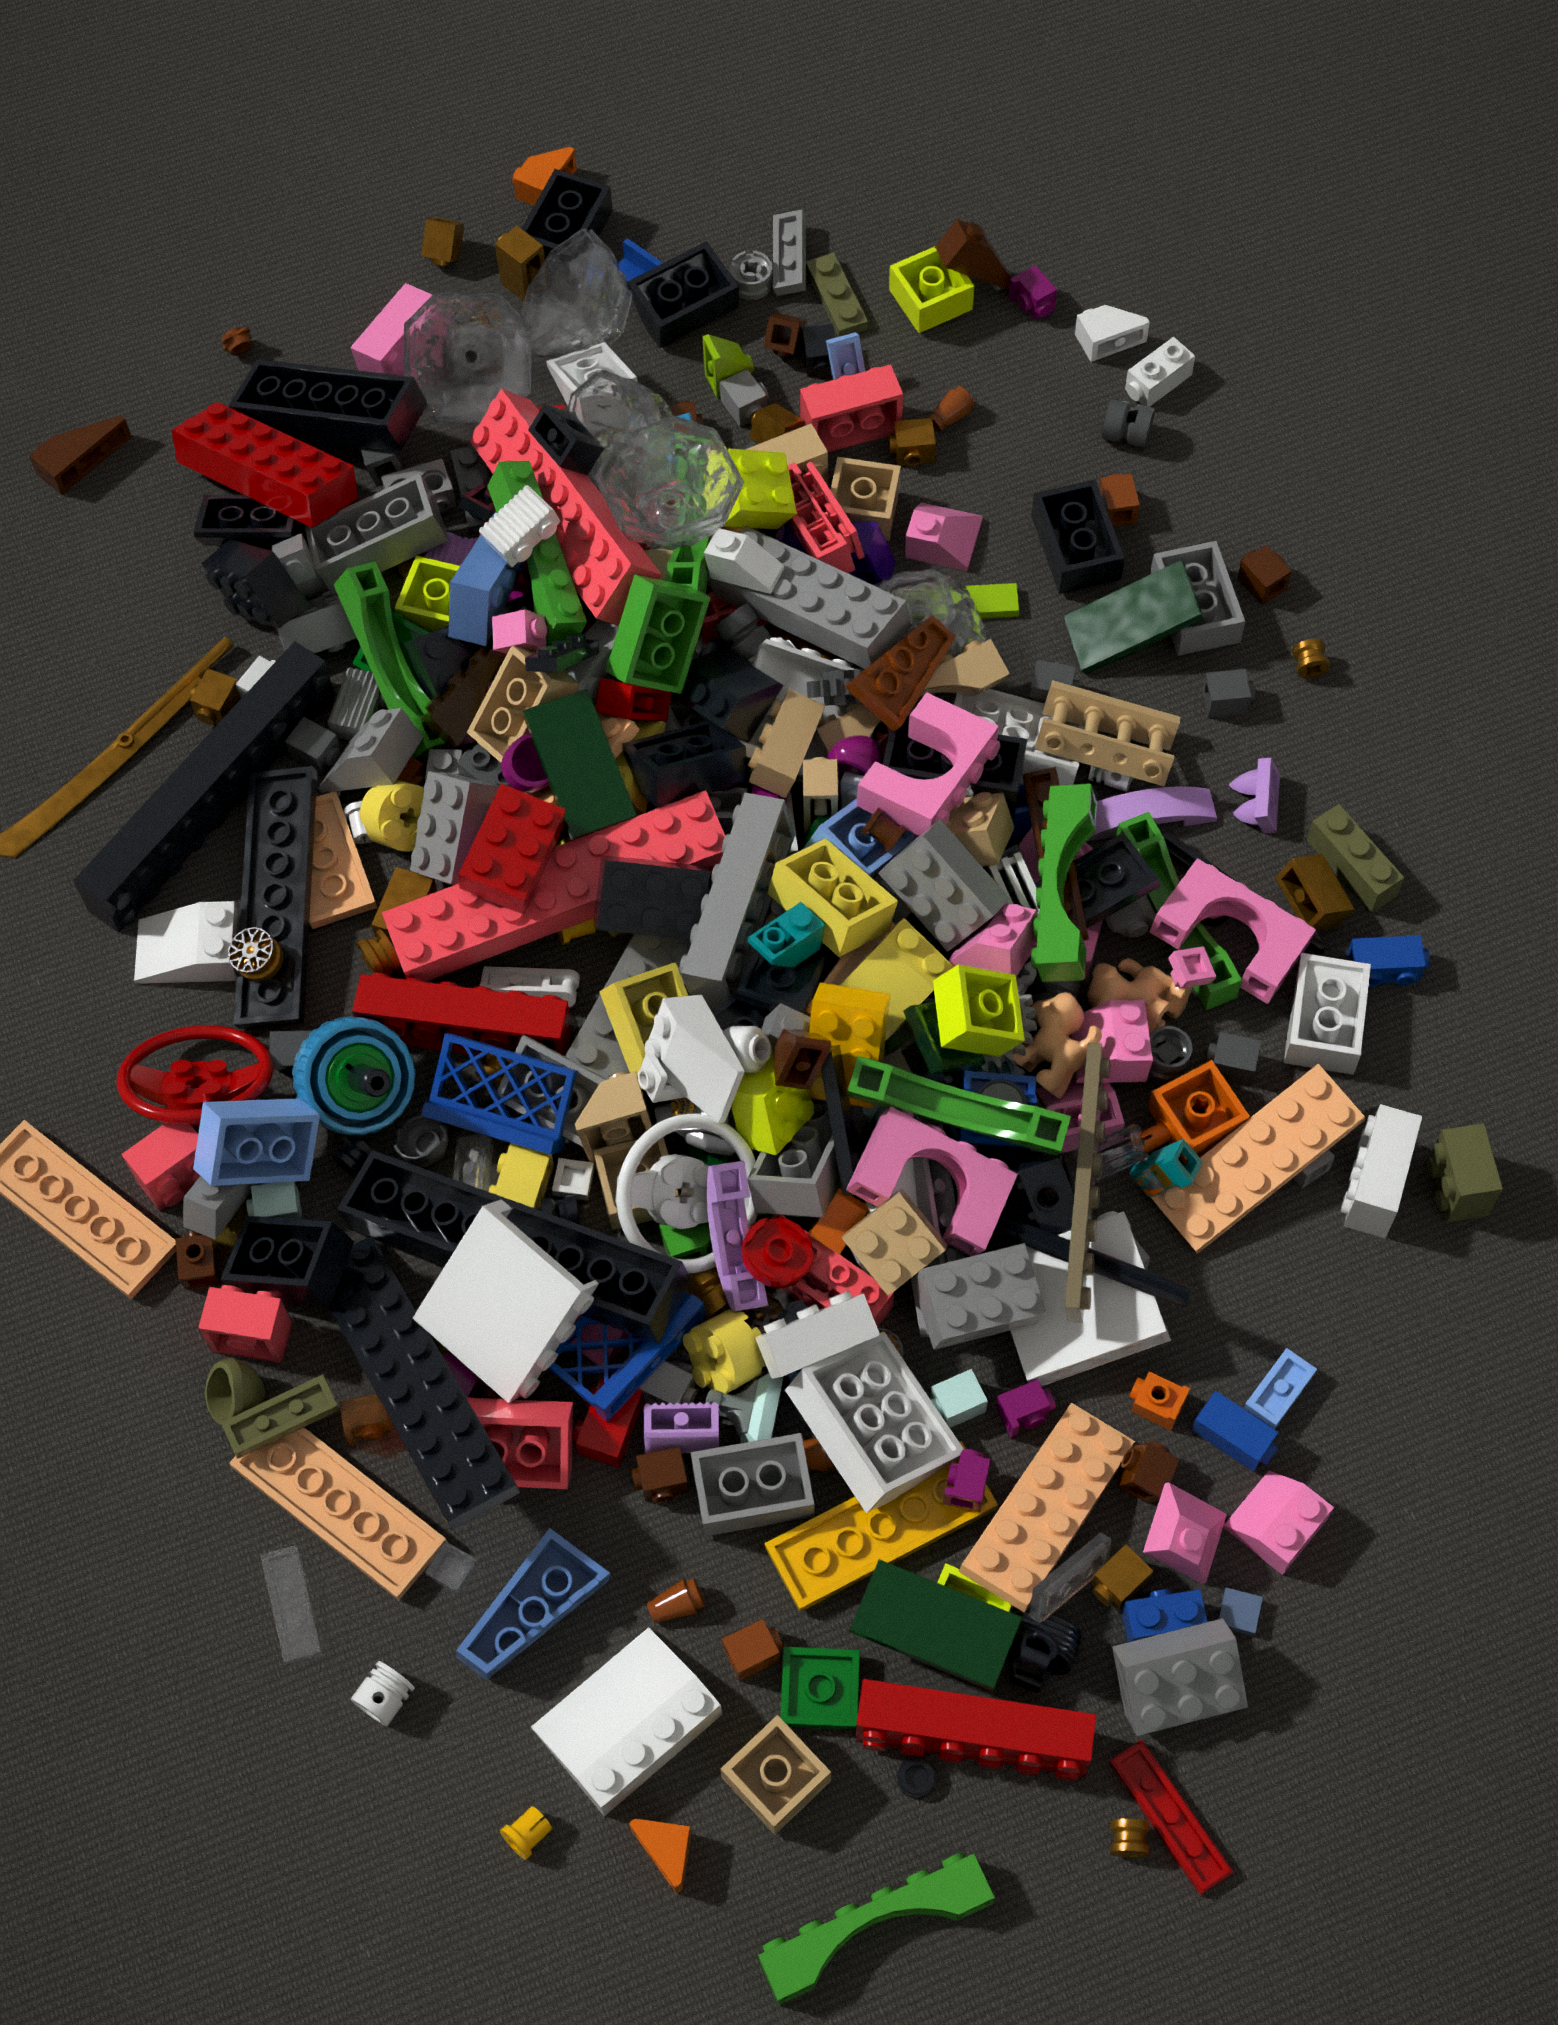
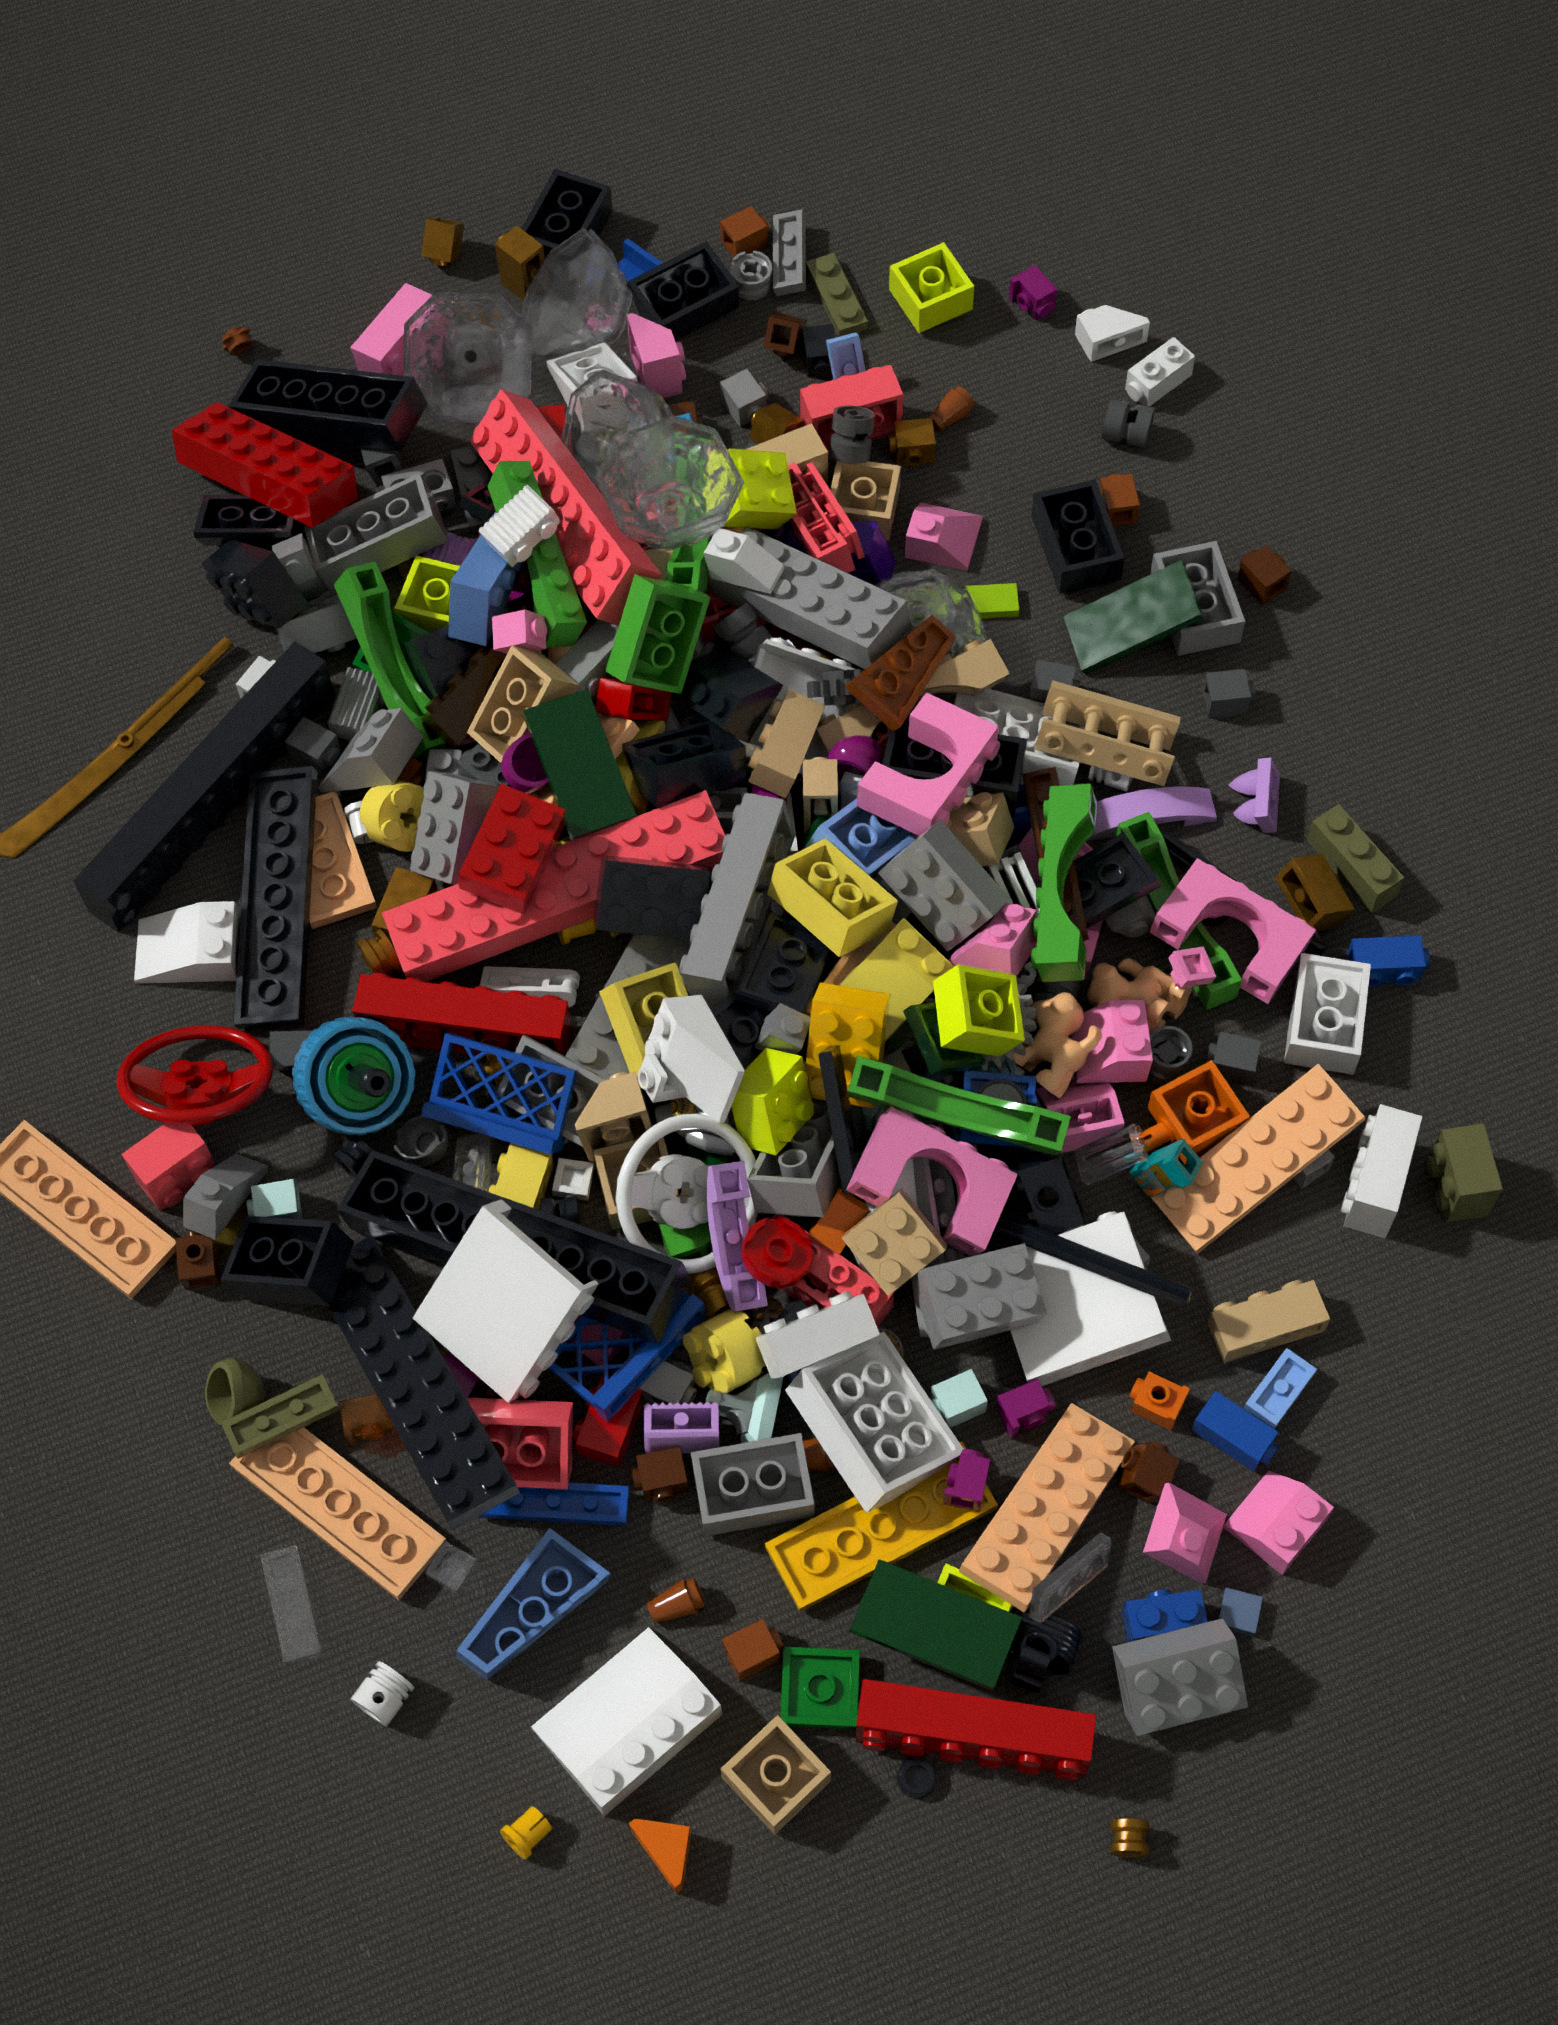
reddish brown slope [29,415,132,495] -> none
pearl gold brick [190,669,241,725] -> none
light blue brick [193,1099,320,1186] -> none
coral brick [198,1285,292,1364] -> none
pearl gold wheel [228,927,284,982] -> none
orange slope [512,147,577,206] -> none
black plate [525,634,599,672] -> none
black brick [528,403,604,475] -> none
lime slope [702,334,754,398] -> none
white head [723,1026,771,1073] -> none
teal slope [747,902,825,967] -> none
bright green arch [758,1852,995,2006] -> none
reddish brown slope [773,1029,832,1090] -> none
reddish brown bush [860,807,907,853] -> none
reddish brown slope [935,219,1012,290] -> none
dark tan plate [1065,1043,1111,1323] -> none
pearl gold brick [1091,1544,1153,1611] -> none
red tile [1109,1739,1233,1896] -> none
pearl gold wheel [1292,639,1330,679] -> none
none -> blue plate [478,1483,630,1526]
none -> bright pink slope [627,313,686,402]
none -> dark orange brick [720,206,770,258]
none -> dark grey wheel [829,405,875,463]
none -> tan brick [1208,1280,1330,1363]

